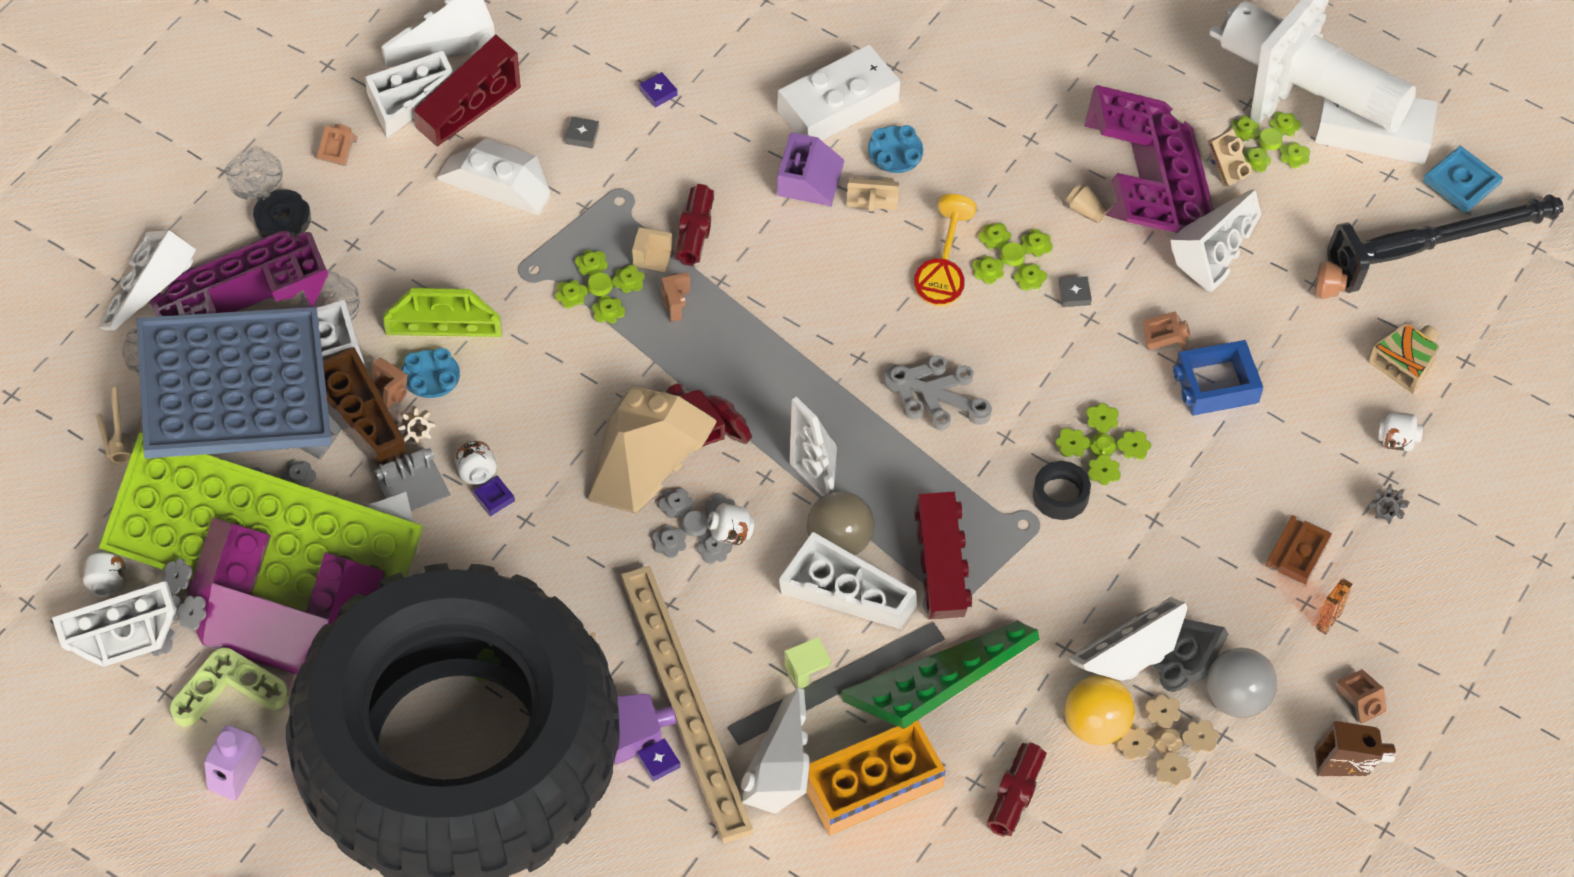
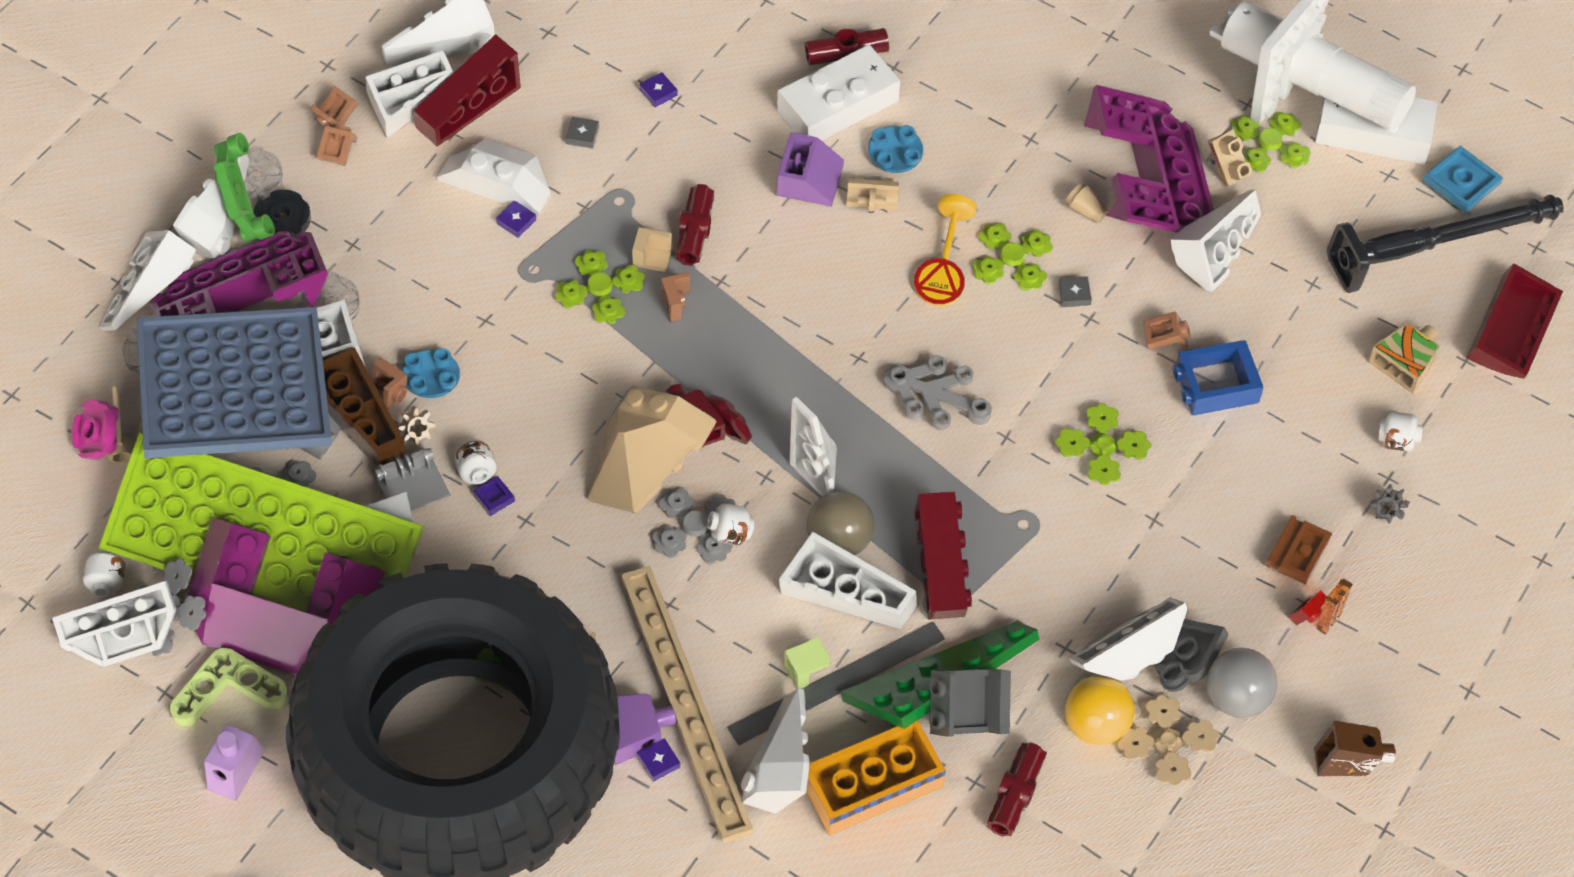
lime wedge [383,288,502,337] -> none
black tyre [1033,461,1091,520] -> none
nougat cone [1315,260,1347,299] -> none
nougat bracket [1336,669,1386,723] -> none
none -> dark pink plate [71,399,119,460]
none -> white wedge [173,154,249,260]
none -> bright green plate [213,133,275,242]
none -> nougat bracket [309,86,359,126]
none -> dark purple tile [496,201,536,238]
none -> dark red piece [805,28,889,65]
none -> dark grey panel [929,668,1011,737]
none -> red plate [1288,590,1329,626]
none -> dark red slope [1466,263,1563,379]

